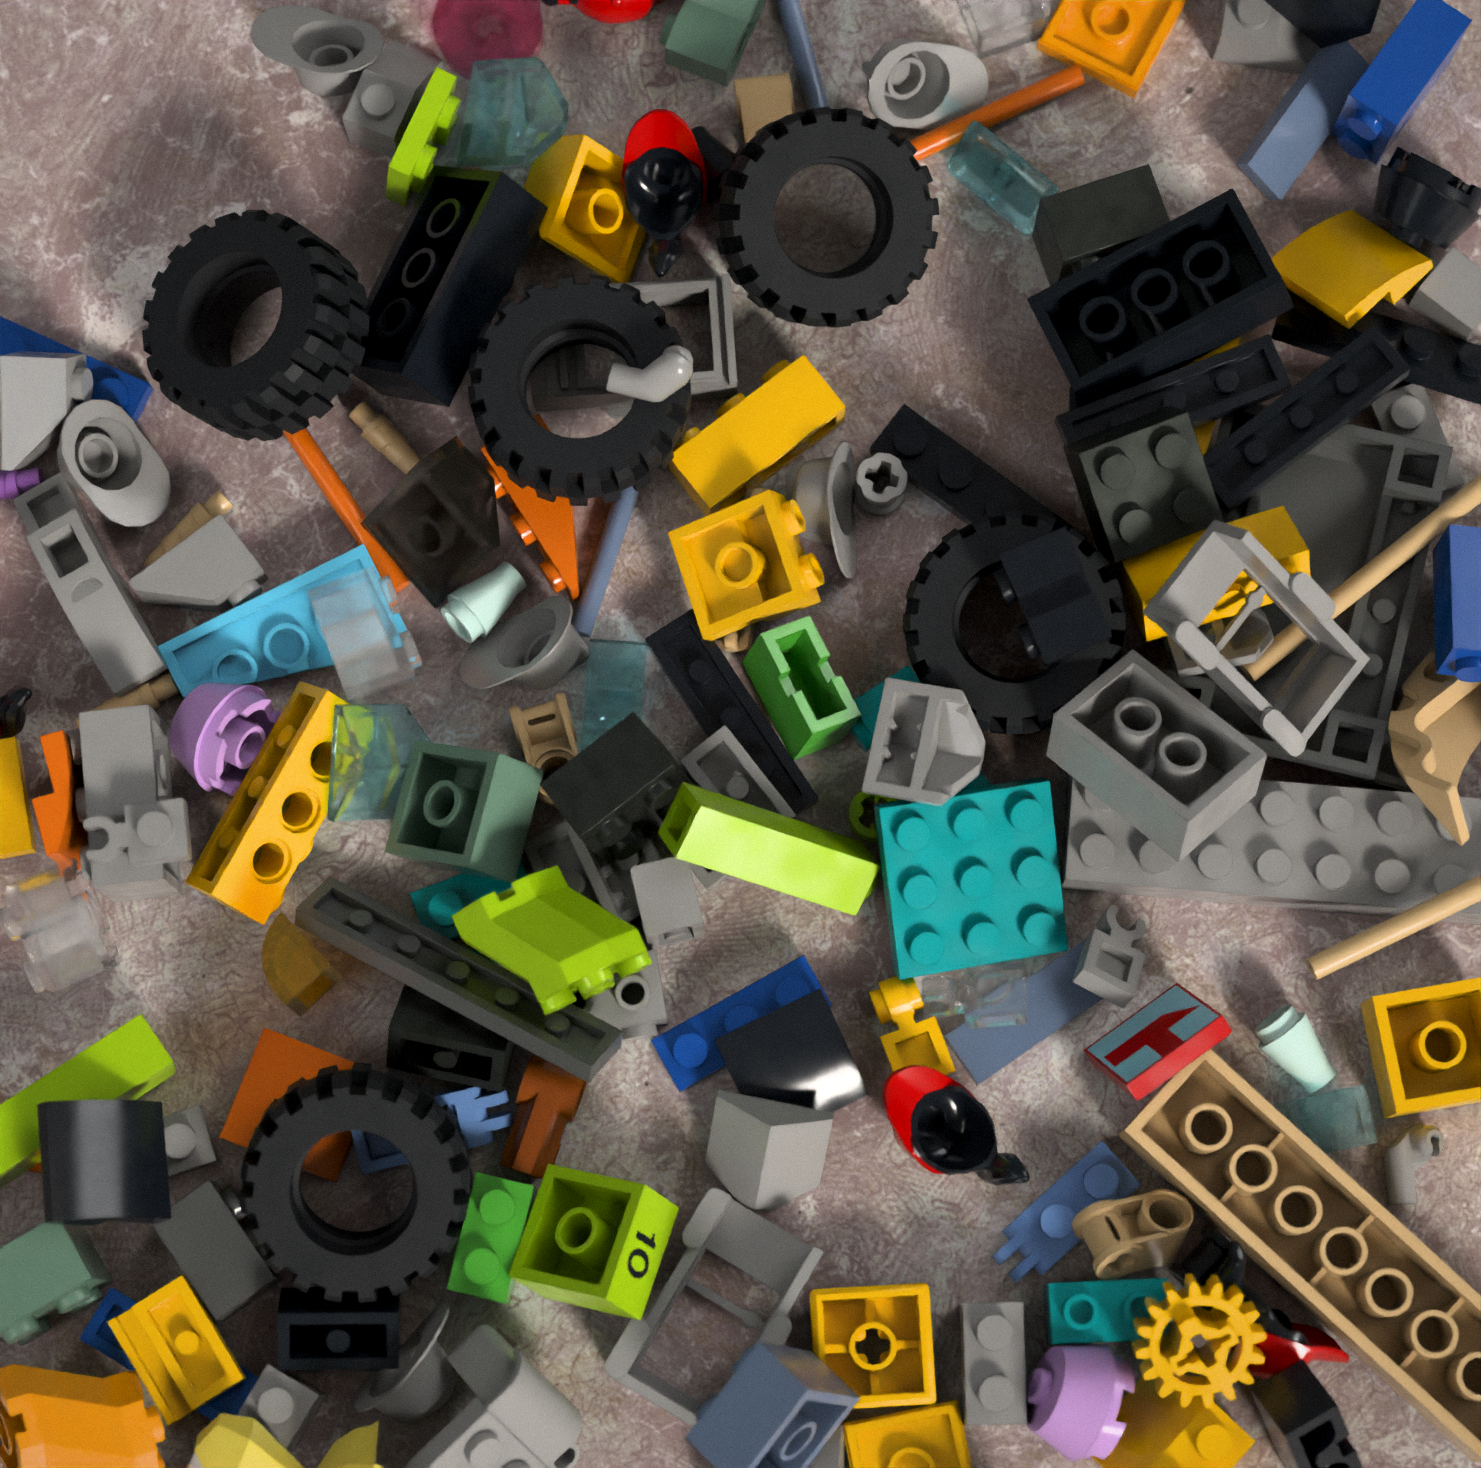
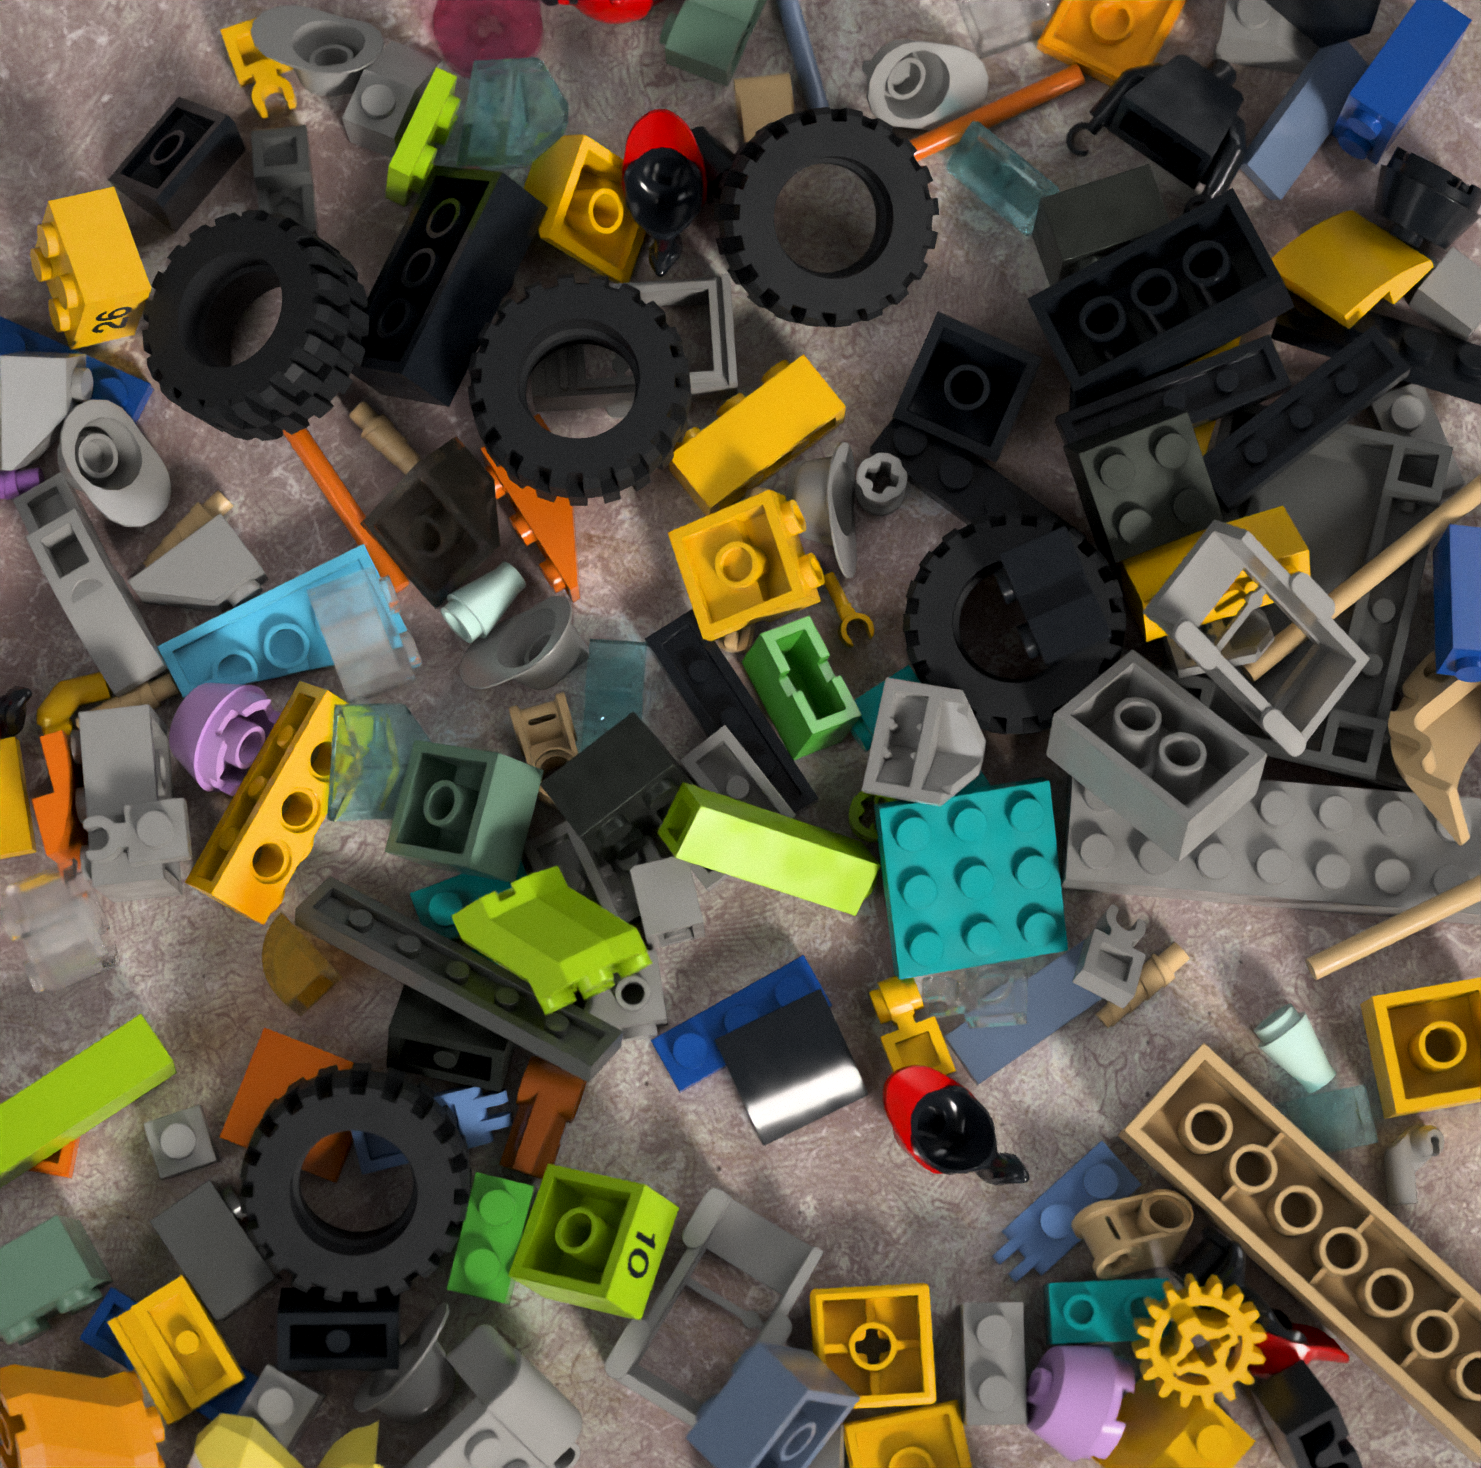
black slope [37,1100,171,1226] -> none
sand blue bar [571,486,640,638] -> none
light grey arm [607,345,693,402] -> none
light grey slope [705,1090,834,1210] -> none
tile [1084,983,1232,1101] -> none
none -> yellow brick [30,186,151,350]
none -> yellow arm [36,672,112,736]
none -> black slope [108,97,246,233]
none -> yellow plate [220,17,297,119]
none -> dark grey slope [251,125,319,237]
none -> yellow hand [824,572,875,648]
none -> black slope [892,311,1043,463]
none -> black torso [1066,55,1246,215]
none -> tan animal [1095,942,1190,1028]

